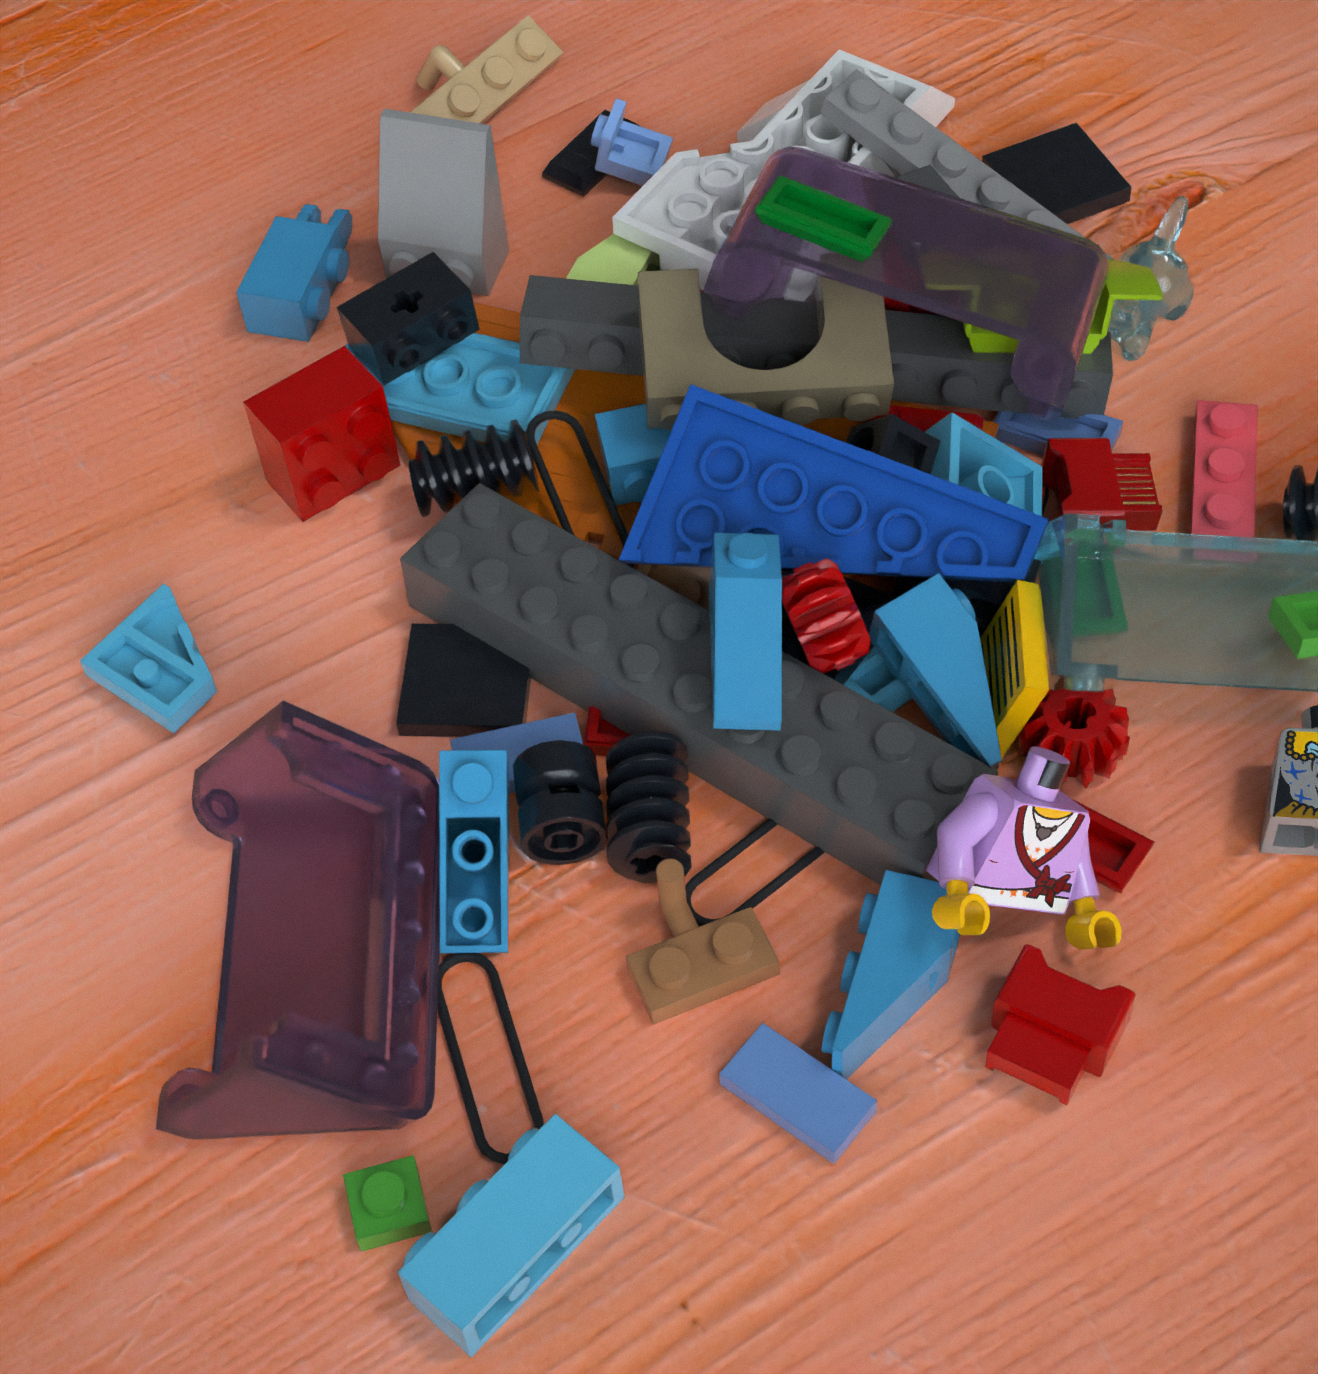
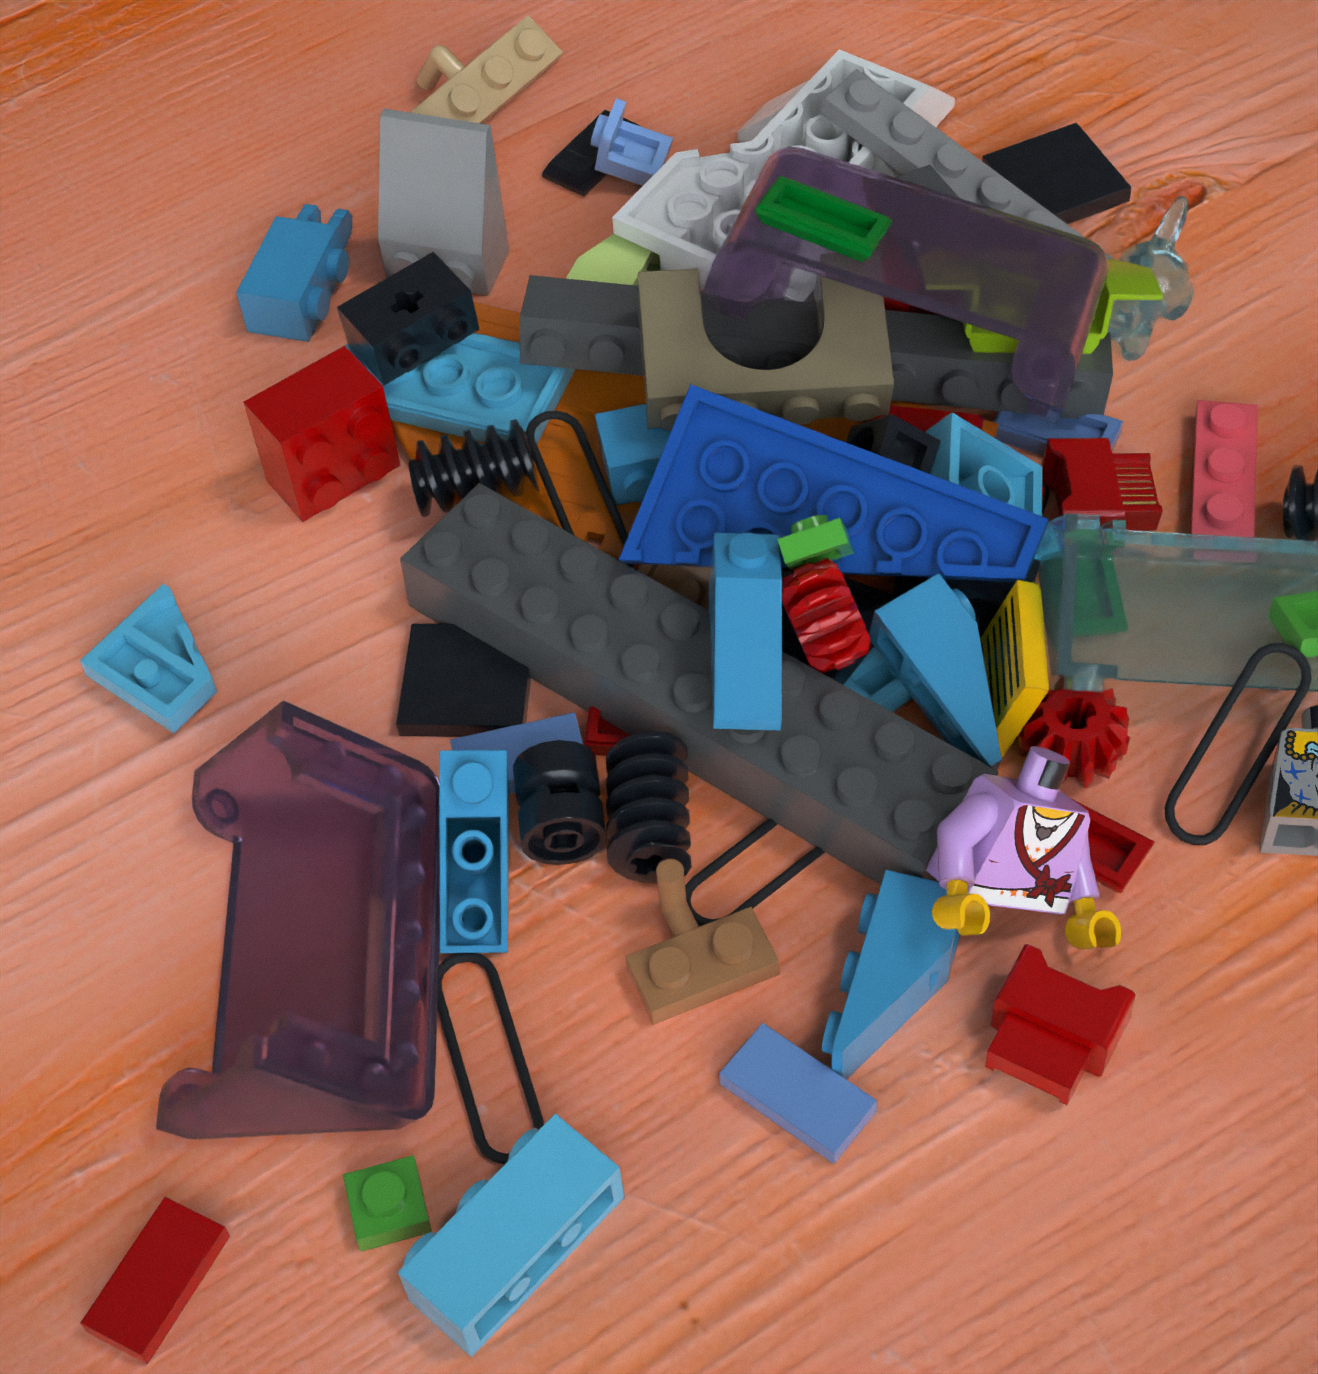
none -> red tile [80,1197,230,1365]
none -> bright green plate [777,515,855,573]
none -> black piece [1164,643,1312,845]

